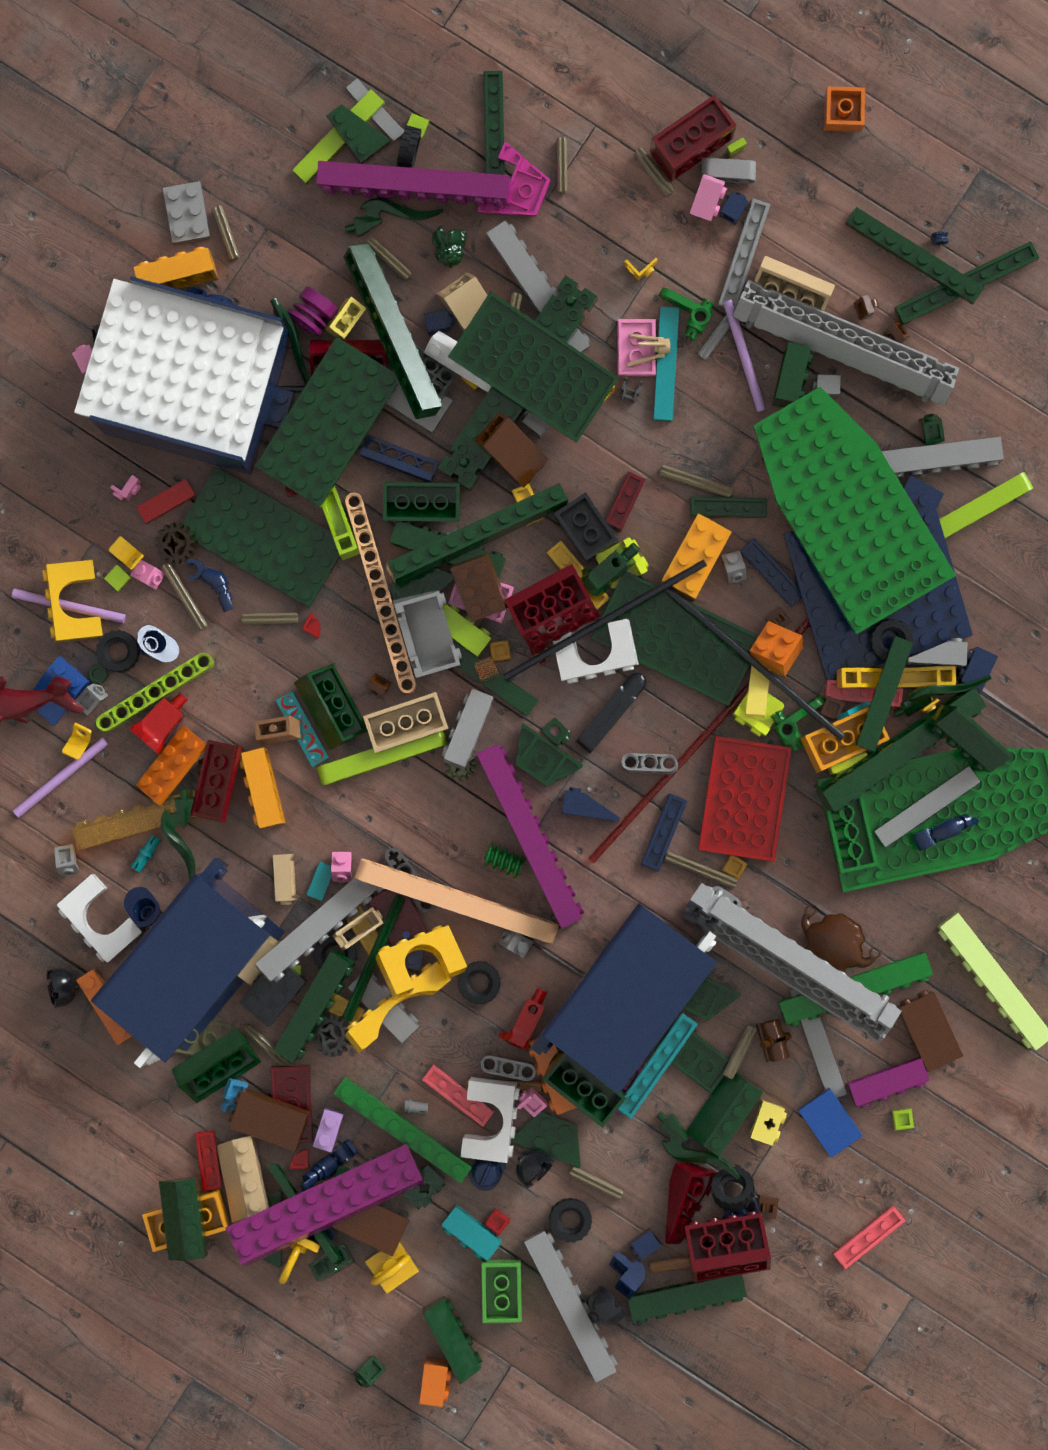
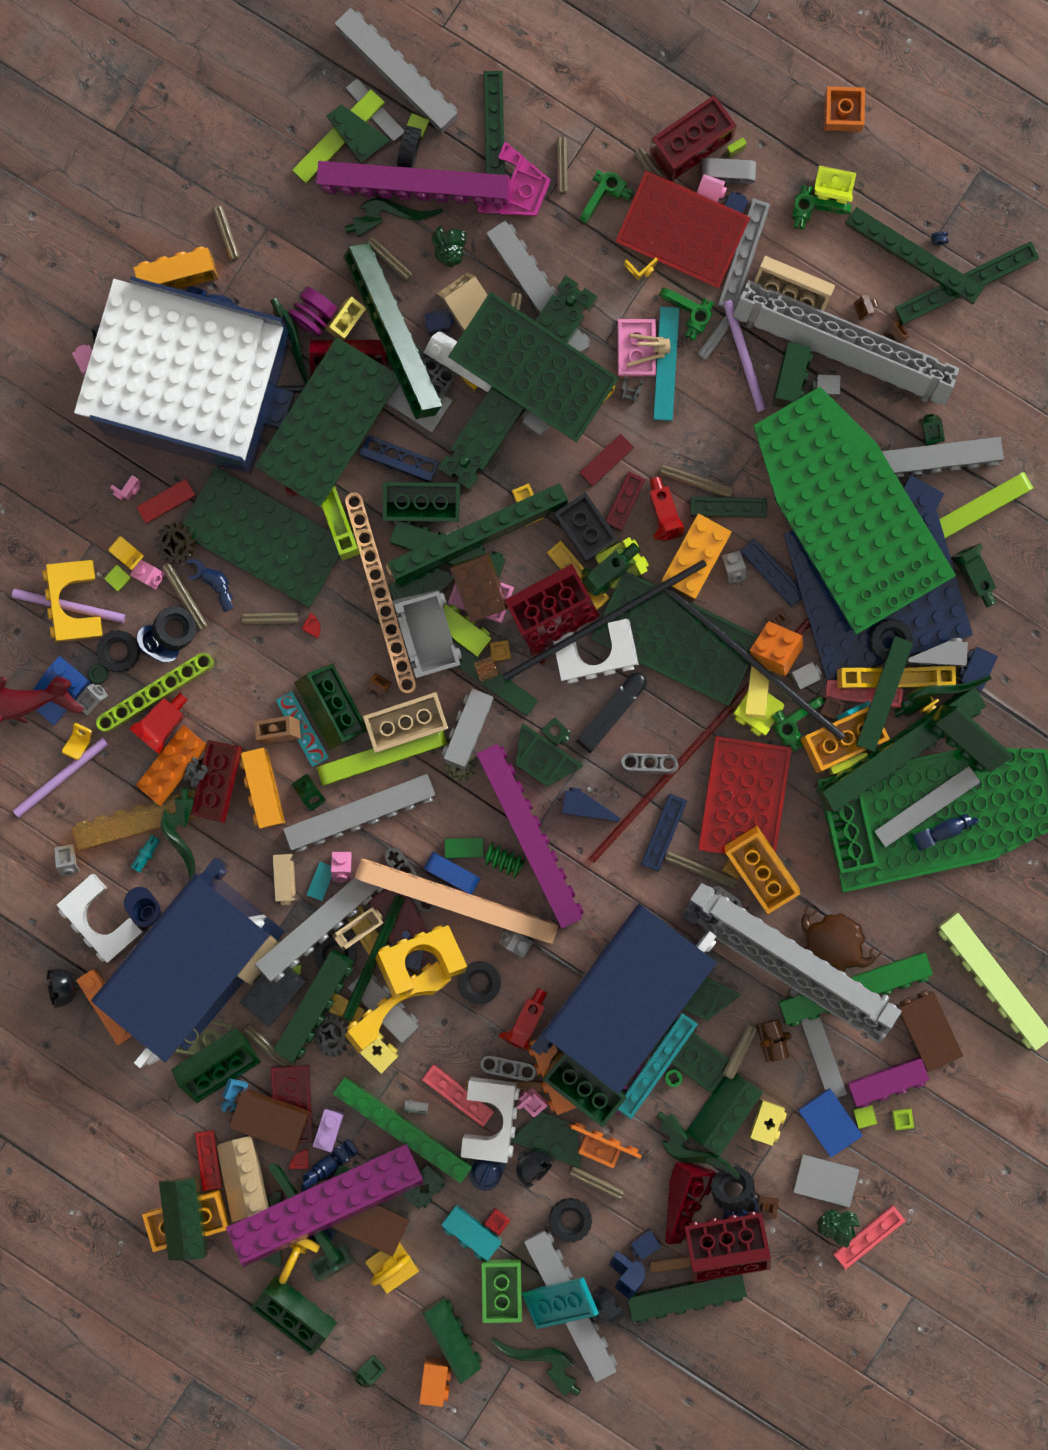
light grey plate [163,181,210,245] -> none
reddish brown brick [474,412,548,488] -> none
none -> black tyre [152,606,197,651]
none -> dark grey piece [184,757,208,787]
none -> dark green slope [251,1275,338,1356]
none -> light grey brick [283,774,436,853]
none -> dark green bracket [292,774,326,811]
none -> light grey brick [335,8,458,134]
none -> light yellow brick [360,1032,399,1074]
none -> blue beam [423,851,481,894]
none -> green tile [445,838,484,858]
none -> dark green piece [491,1338,581,1396]
none -> teal tile [522,1277,599,1329]
none -> orange bracket [568,1122,642,1169]
none -> green piece [579,170,634,224]
none -> dark red tile [579,434,634,487]
none -> red plate [615,170,751,288]
none -> red piece [649,477,684,542]
none -> green bush [665,1069,682,1087]
none -> light orange brick [725,826,800,914]
none -> light grey brick [790,662,822,691]
none -> green piece [791,185,852,230]
none -> light grey tile [793,1154,859,1207]
none -> neon yellow bracket [814,166,856,204]
none -> dark green hair [817,1209,860,1248]
none -> lime tile [853,1105,877,1129]
none -> dark green piece [951,543,997,608]

